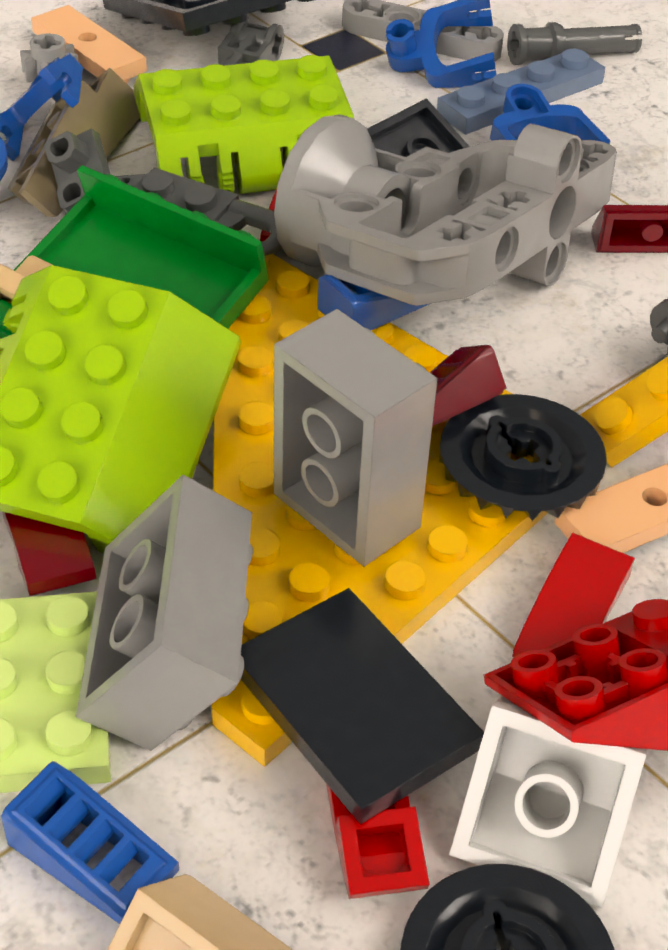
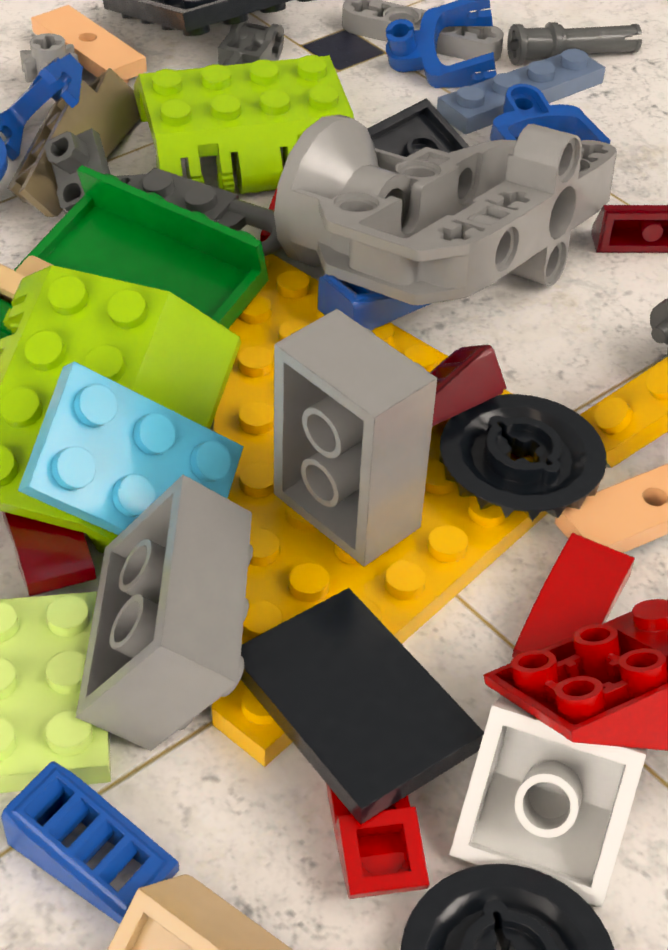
none -> medium azure plate [18,361,244,535]

